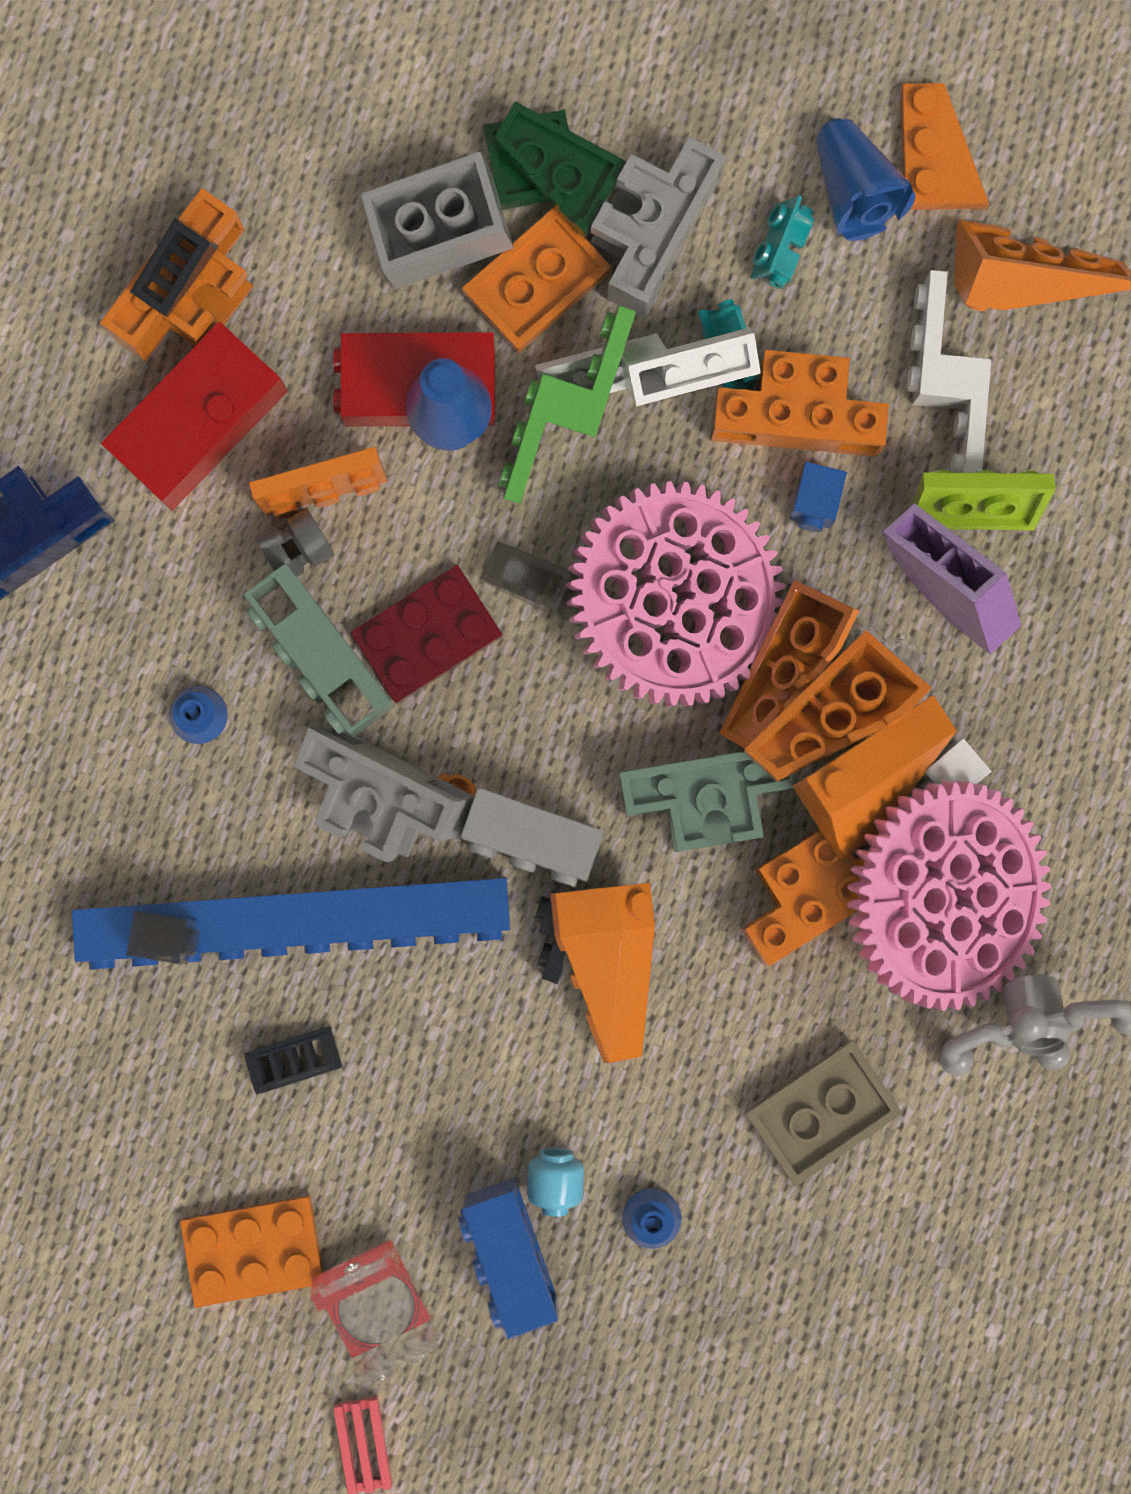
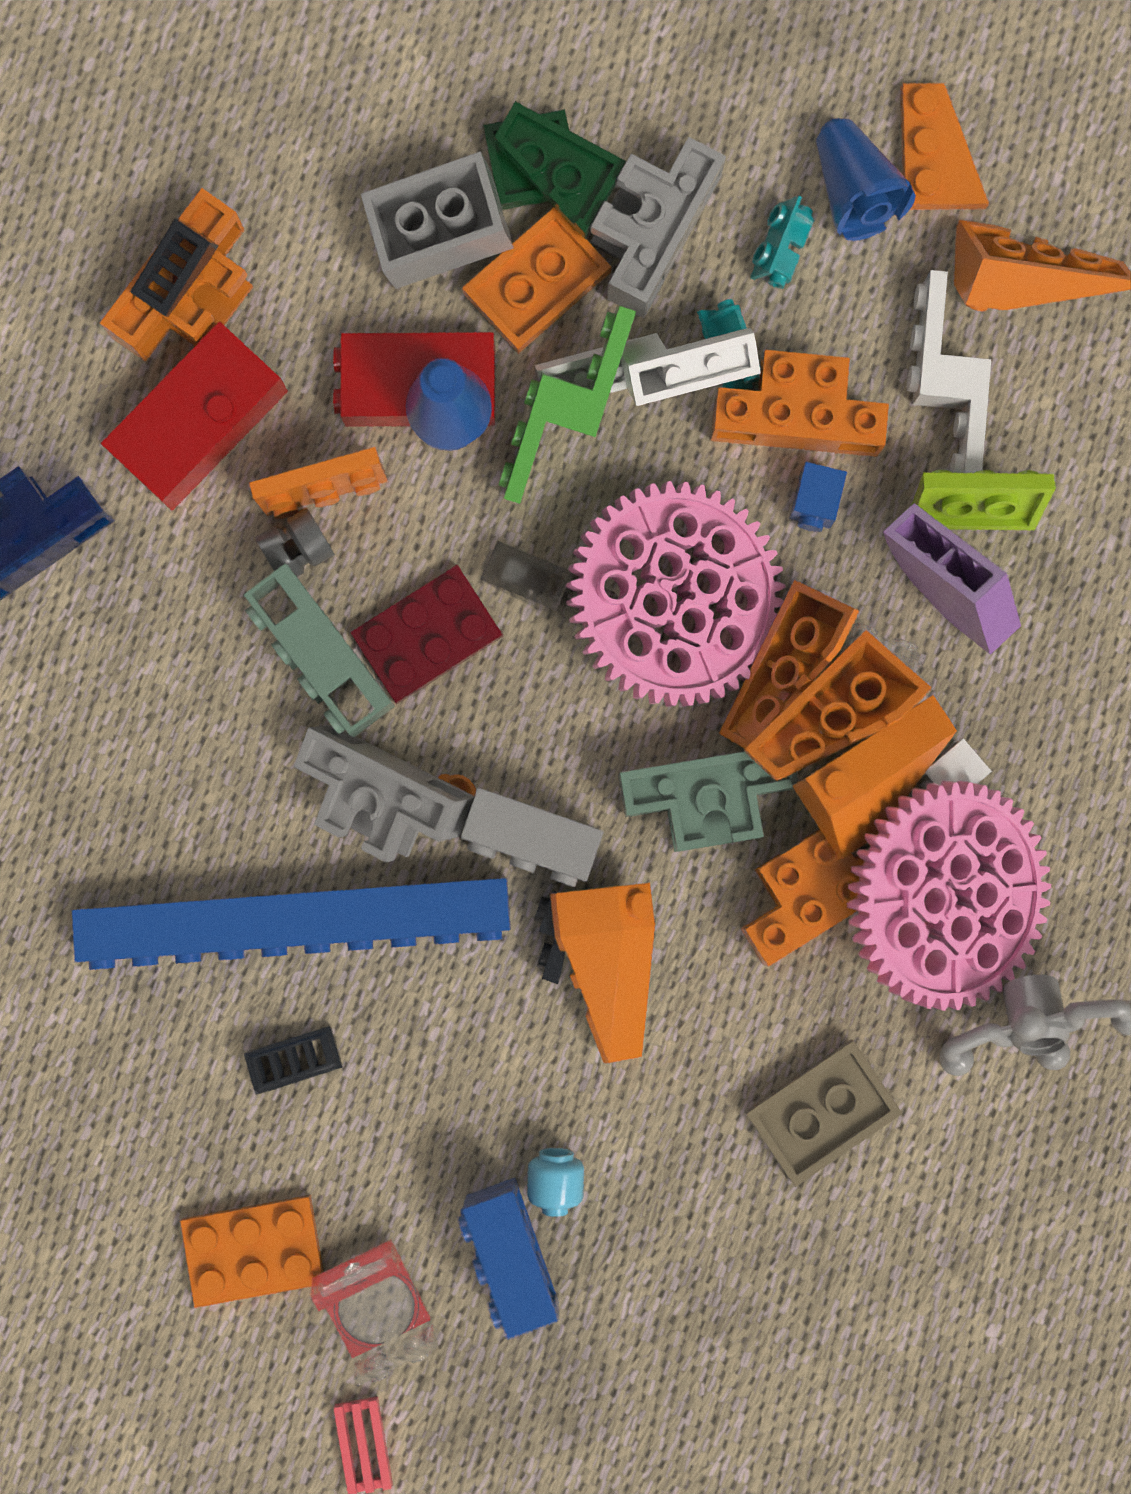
clear smoke brick [126,911,200,964] -> none
blue cone [169,686,228,744] -> none
blue cone [622,1188,682,1249] -> none

